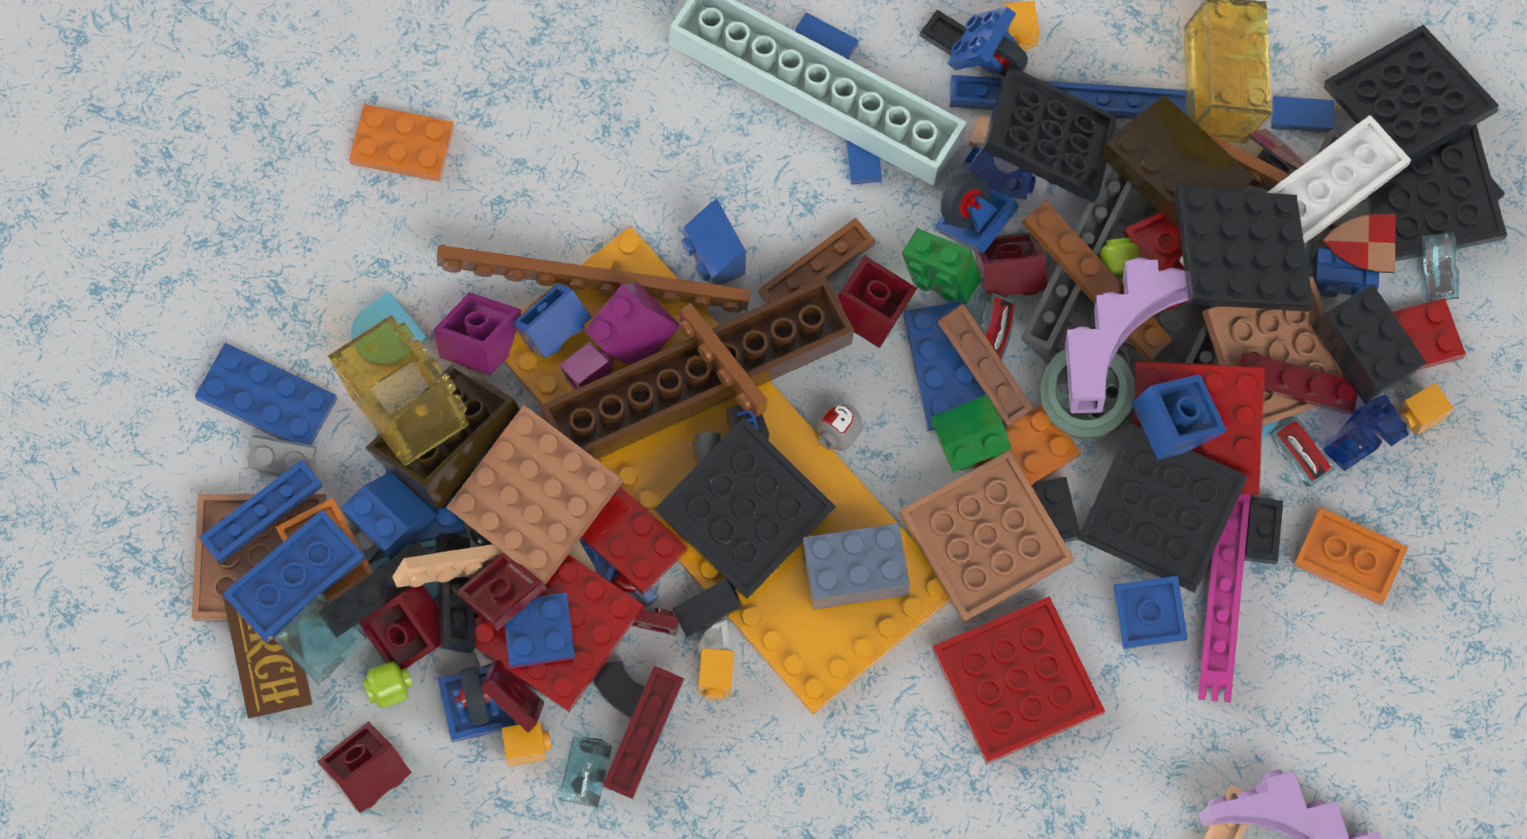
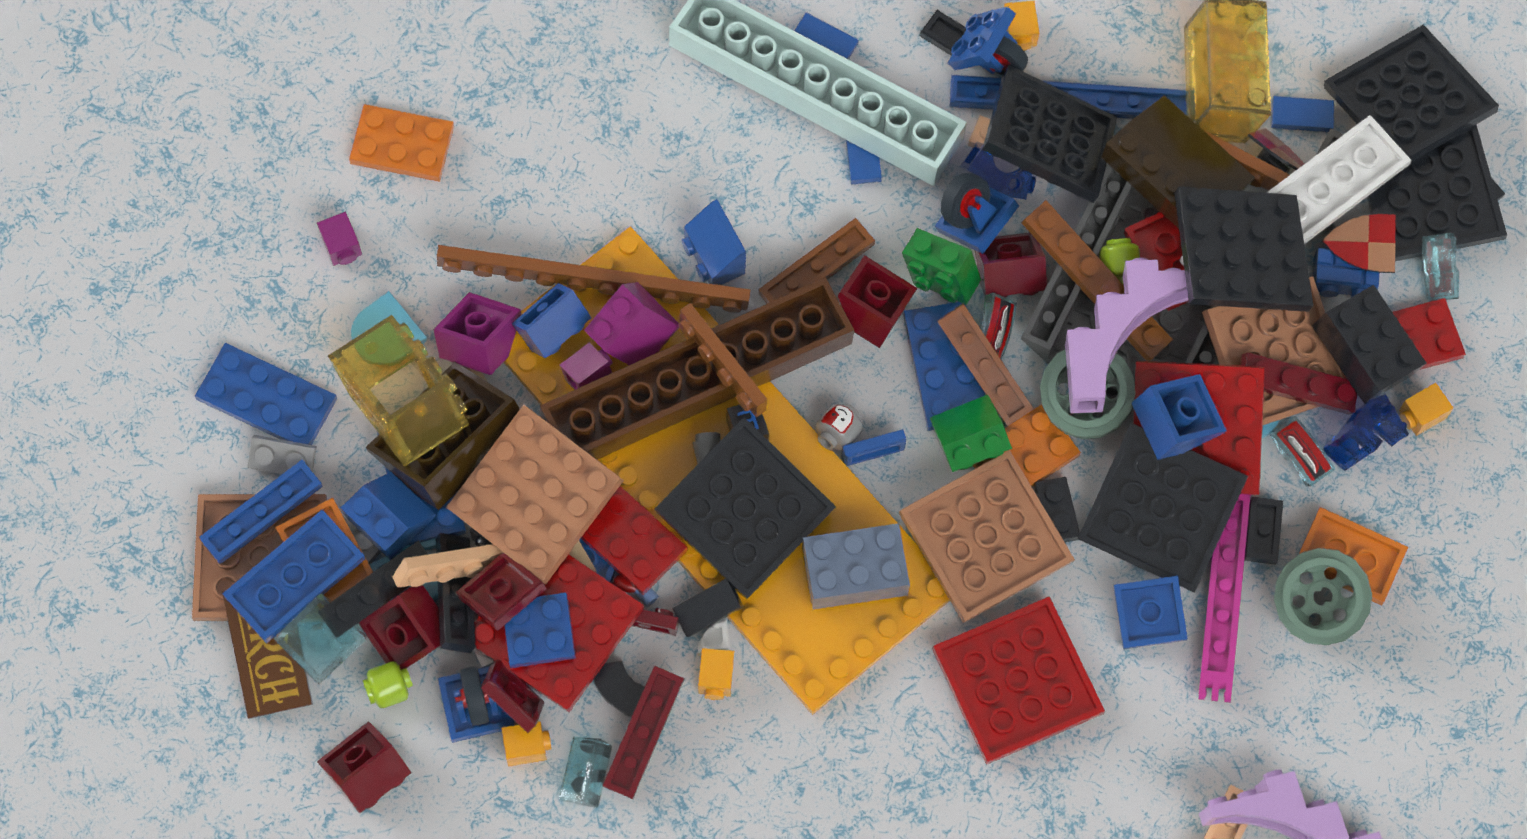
none -> magenta brick [317,212,362,266]
none -> blue tile [841,429,907,466]
none -> sand green wheel [1274,548,1372,646]

